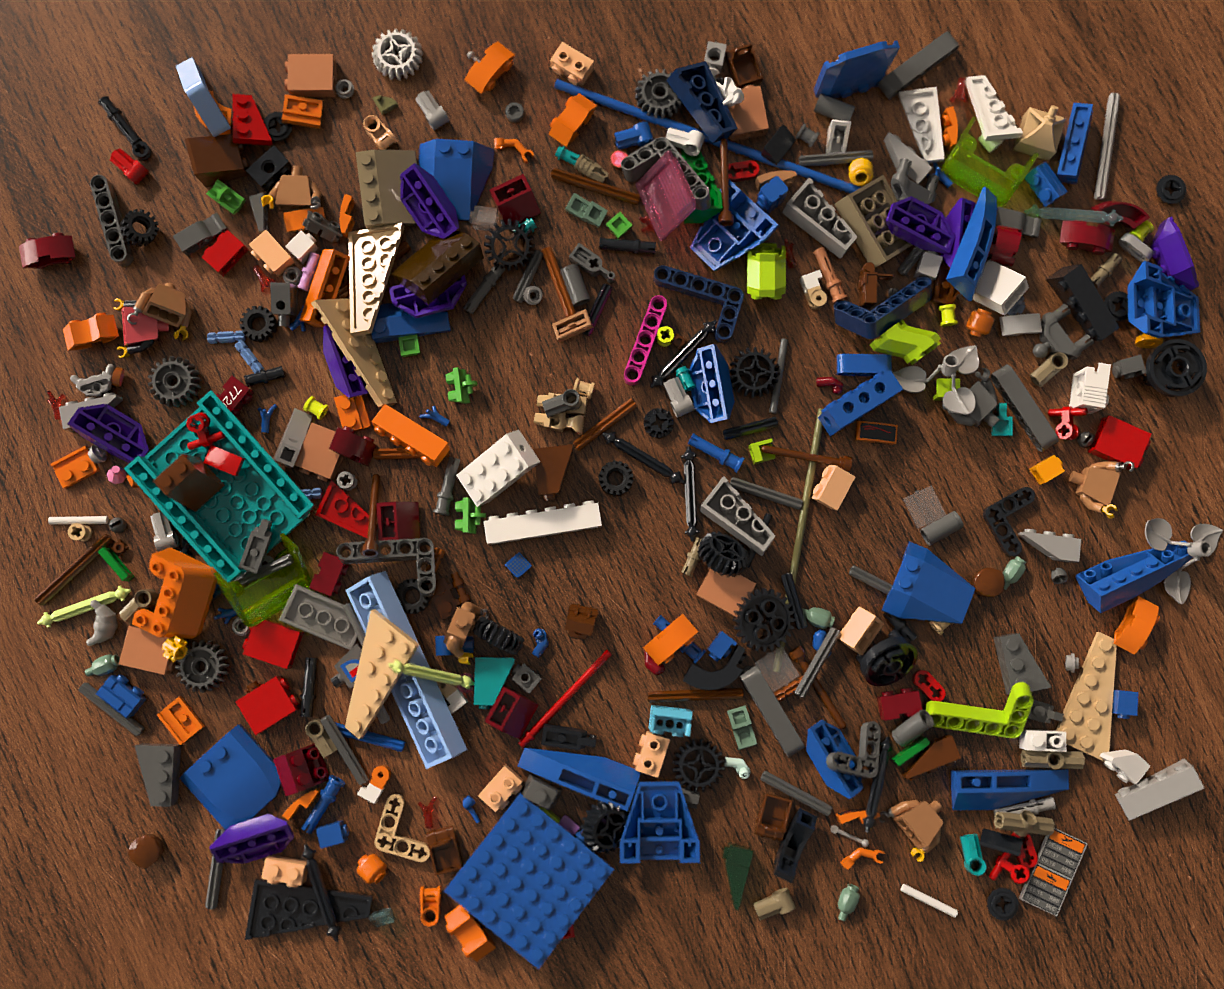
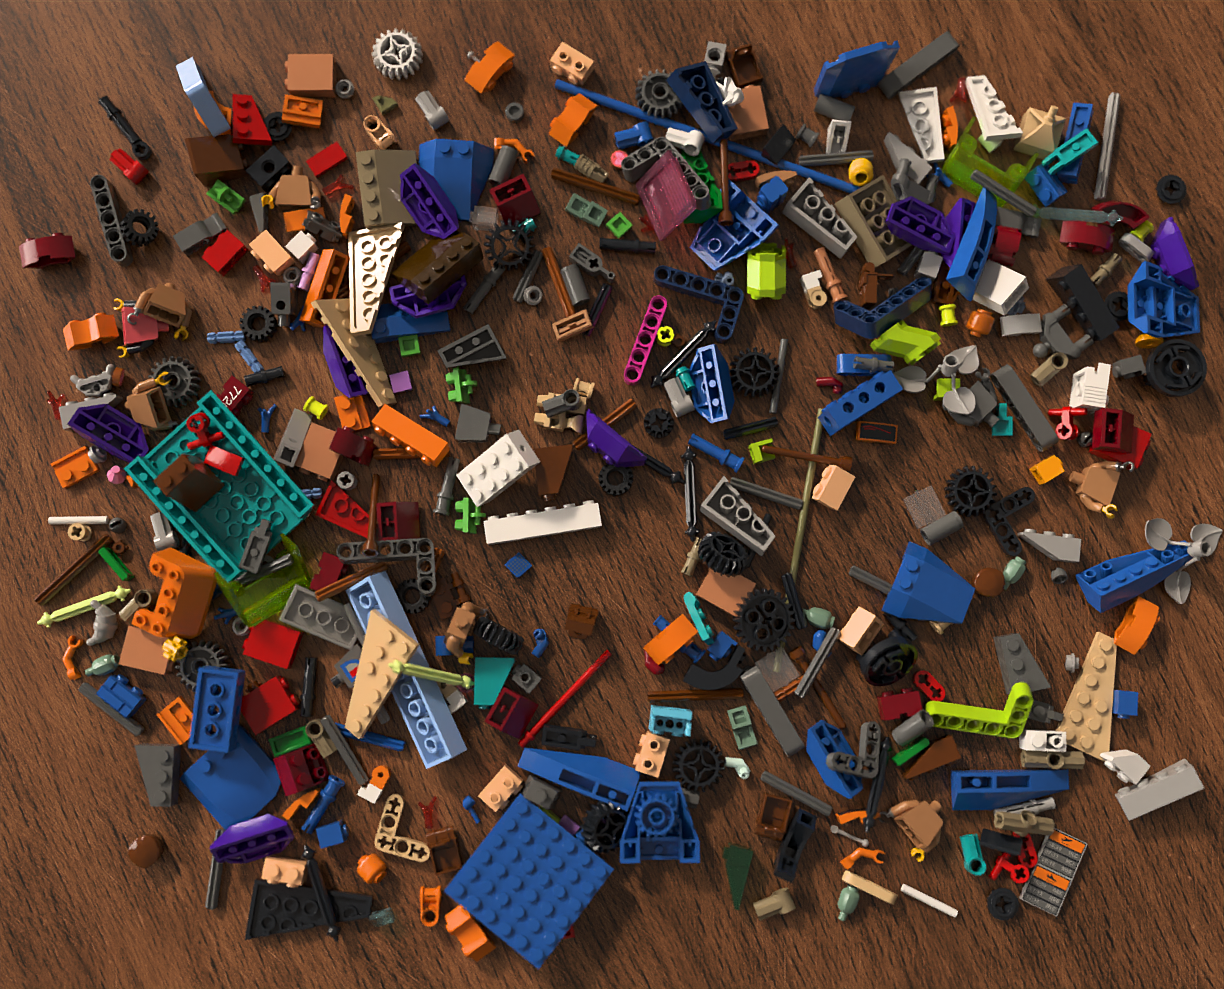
none -> orange arm [62,635,83,681]
none -> medium nougat torso [125,372,186,431]
none -> blue brick [188,666,246,753]
none -> green tile [268,725,313,758]
none -> red tile [306,141,348,178]
none -> dark orange axle [315,562,387,602]
none -> clear red bar [322,174,353,195]
none -> medium lavender tile [389,370,413,394]
none -> dark grey wedge [437,324,507,369]
none -> dark grey torso [455,404,502,443]
none -> dark grey pin [488,145,519,186]
none -> dark purple wedge [586,409,647,467]
none -> blue gear [634,792,679,839]
none -> teal hinge [683,592,715,645]
none -> sand blue arm [714,272,734,285]
none -> tan beam [842,870,898,905]
none -> dark grey pin [853,356,894,373]
none -> black gear [944,466,998,517]
none -> dark grey axle [970,169,1037,217]
none -> teal hinge [1041,129,1098,175]
none -> dark red slope [1092,408,1134,453]

